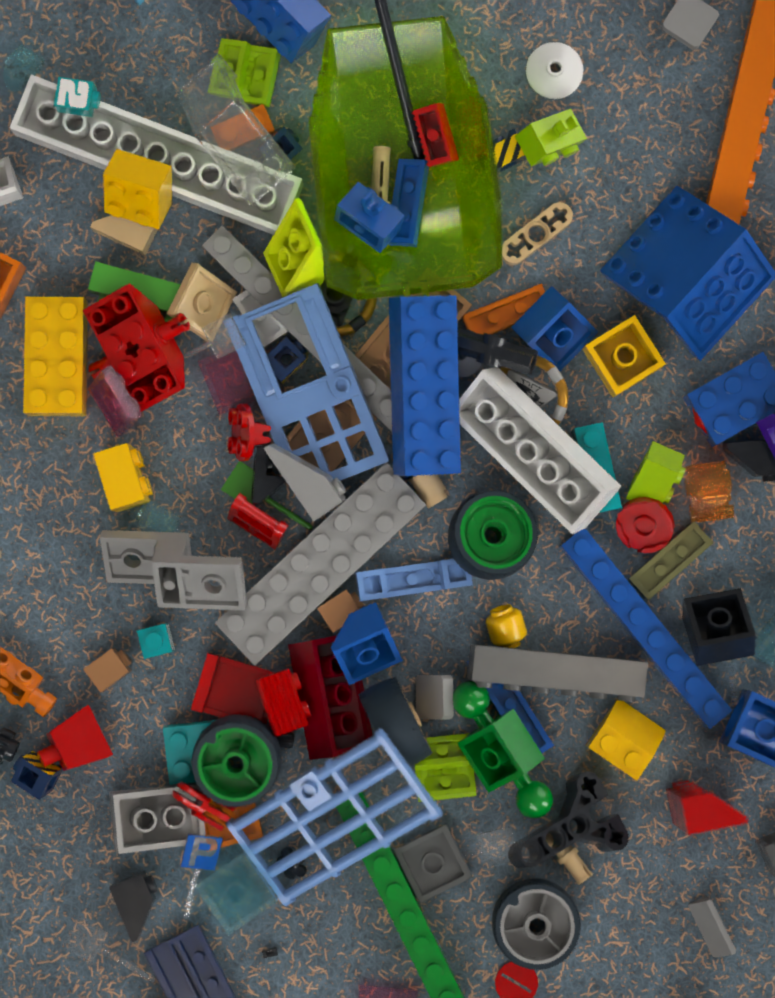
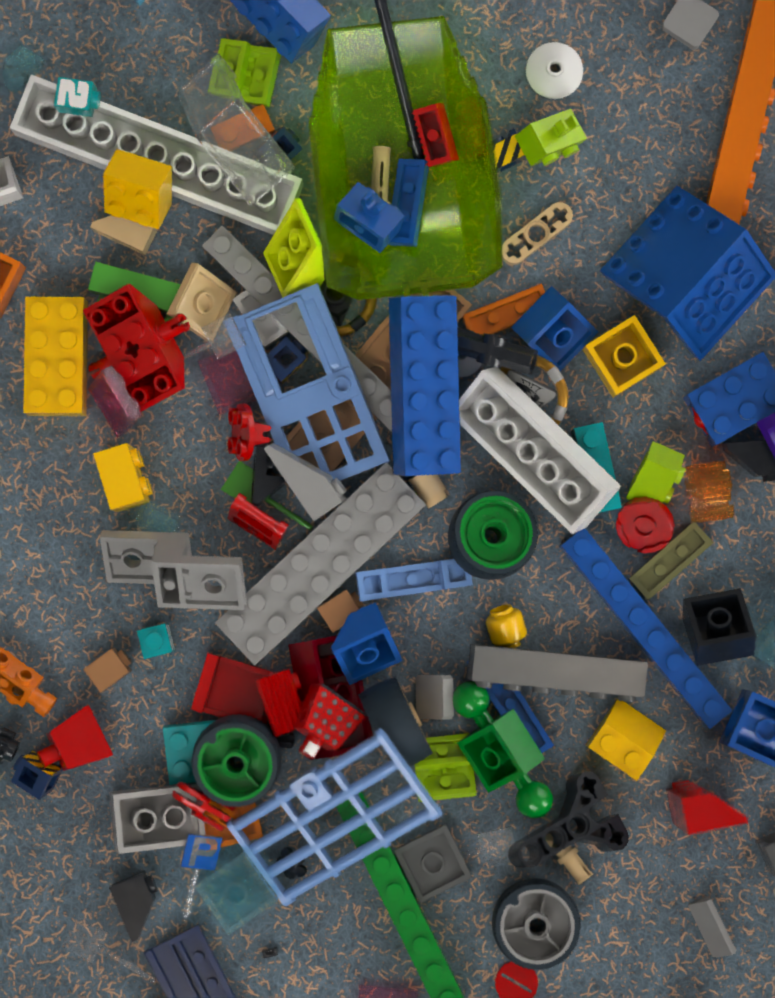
none -> red torso [295,683,367,759]

